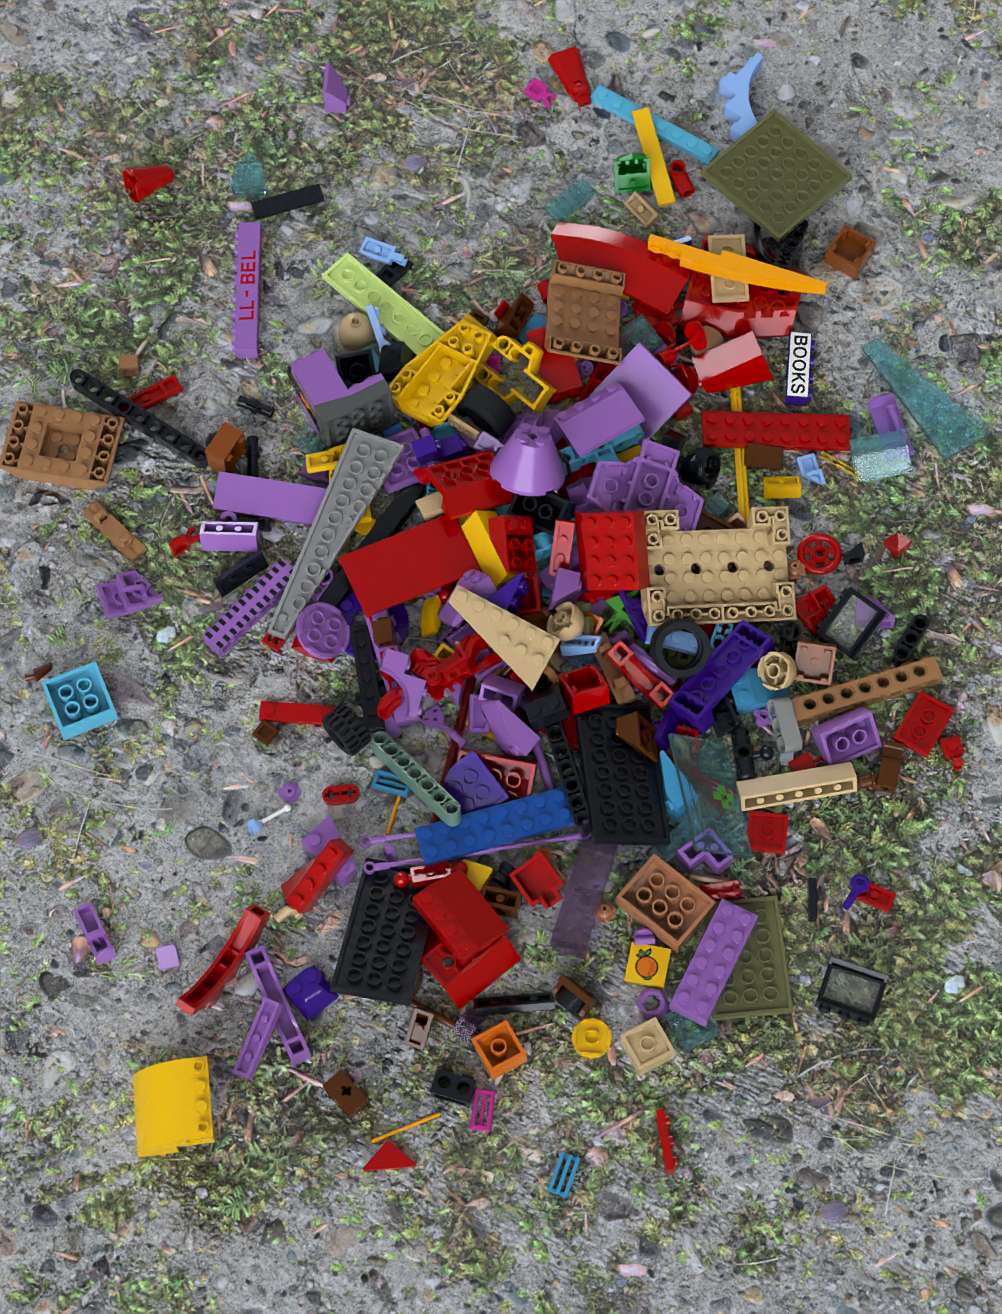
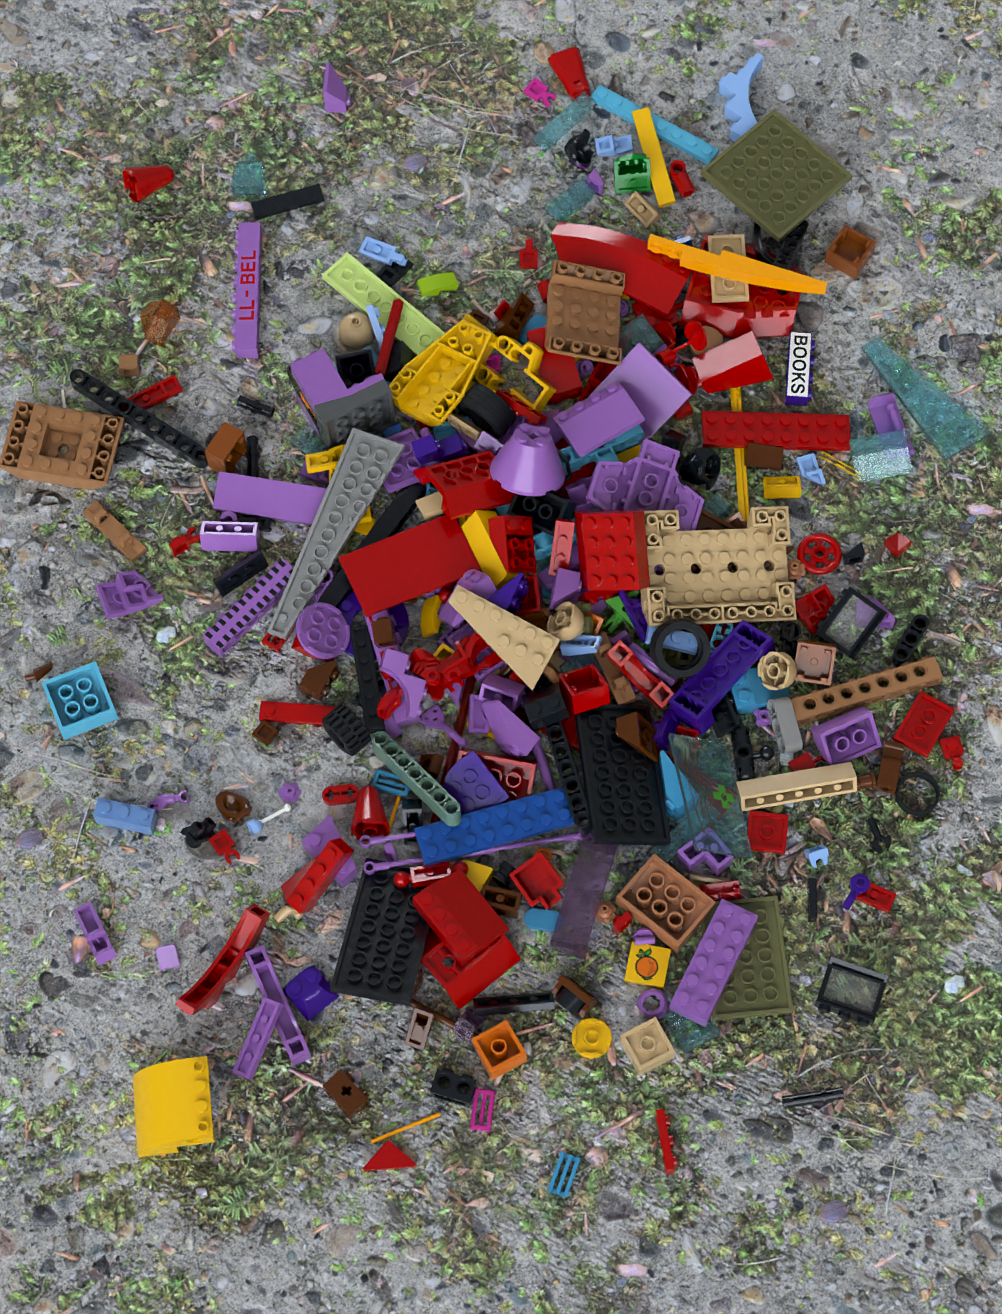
none -> medium blue brick [93,798,158,835]
none -> clear orange slope [140,300,181,347]
none -> medium lavender arm [147,790,191,813]
none -> black hips [180,817,217,849]
none -> red plate [208,829,241,865]
none -> reddish brown hat [215,791,252,823]
none -> reddish brown slope [299,661,340,701]
none -> red cone [350,785,390,842]
none -> red axle [374,299,404,376]
none -> black slope [402,799,423,845]
none -> lime slope [416,272,459,296]
none -> reddish brown piece [418,754,444,779]
none -> red plate [495,390,548,426]
none -> red plate [519,238,538,269]
none -> dark azure tile [524,908,564,932]
none -> clear light blue plate [533,92,597,152]
none -> black hair [564,129,594,170]
none -> medium lavender slope [587,168,604,195]
none -> light blue slope [595,134,634,156]
none -> red plate [612,911,633,935]
none -> black pin [782,1086,845,1109]
none -> light blue tile [804,844,829,868]
none -> black bar [867,817,891,854]
none -> black tyre [895,771,940,816]

